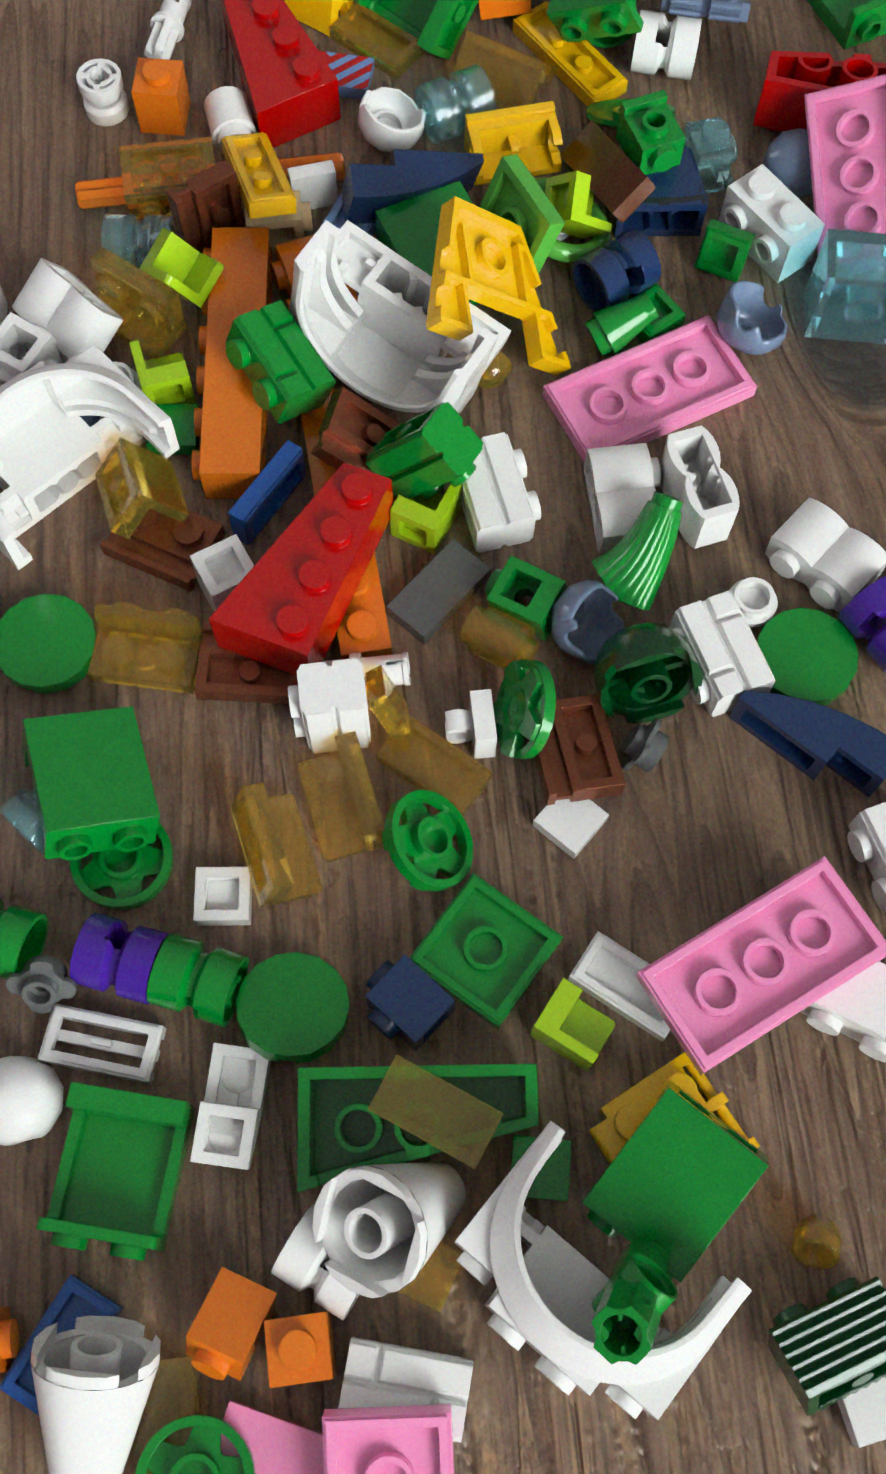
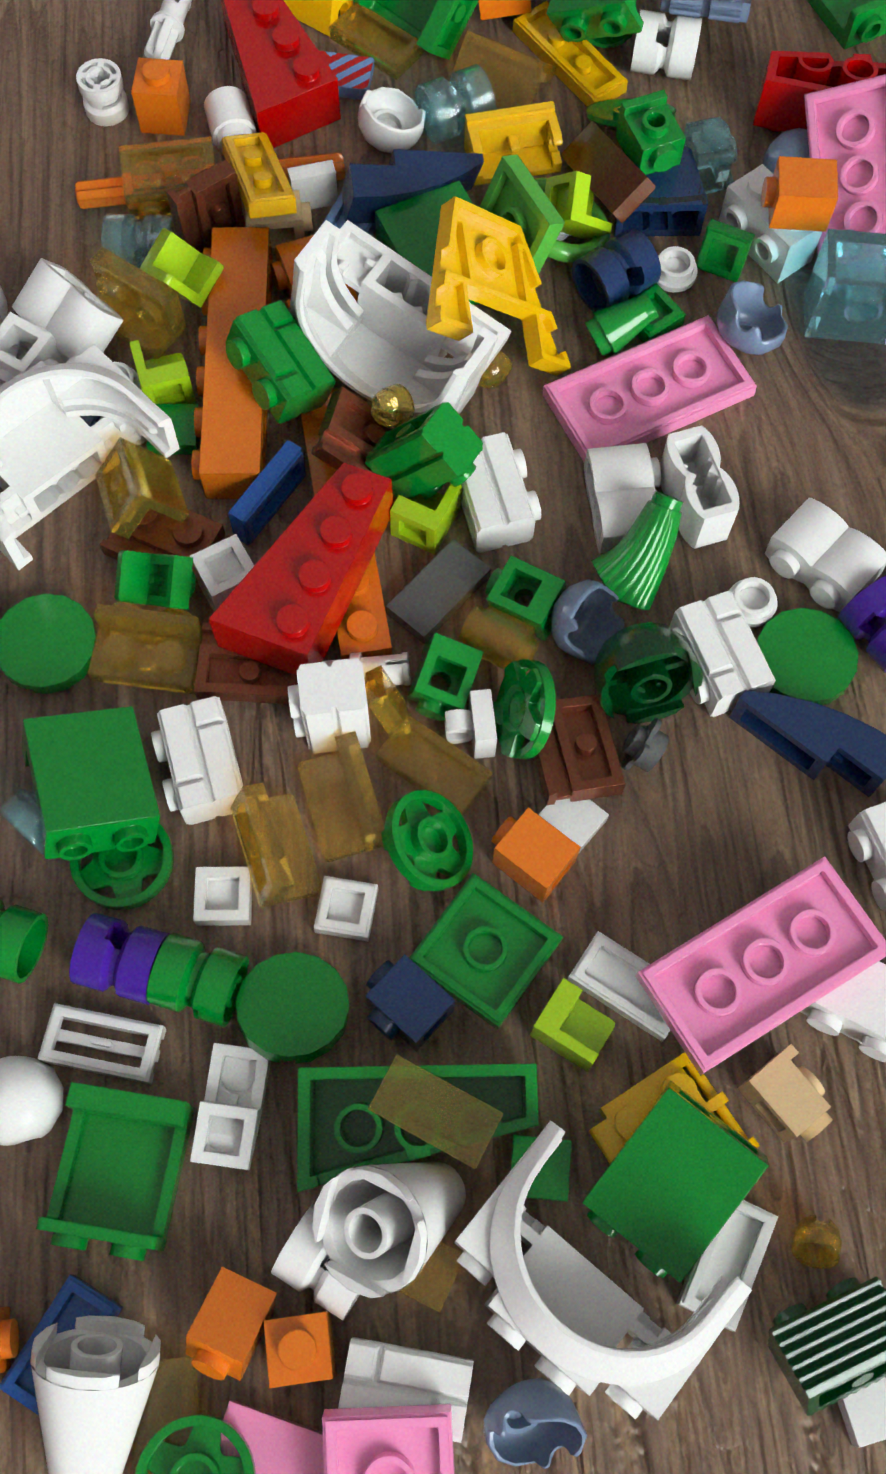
dark grey plate [6,955,77,1014] -> none
green piece [591,1240,678,1365] -> none
none -> green bracket [114,550,196,610]
none -> white brick [151,696,249,825]
none -> white tile [314,876,378,942]
none -> clear yellow hinge [371,384,415,428]
none -> green brick [407,632,484,721]
none -> sand blue hair [483,1378,587,1469]
none -> orange brick [491,807,581,903]
none -> white plate [655,246,698,293]
none -> white tile [676,1200,778,1332]
none -> tan brick [737,1044,833,1143]
none -> orange brick [761,156,838,232]

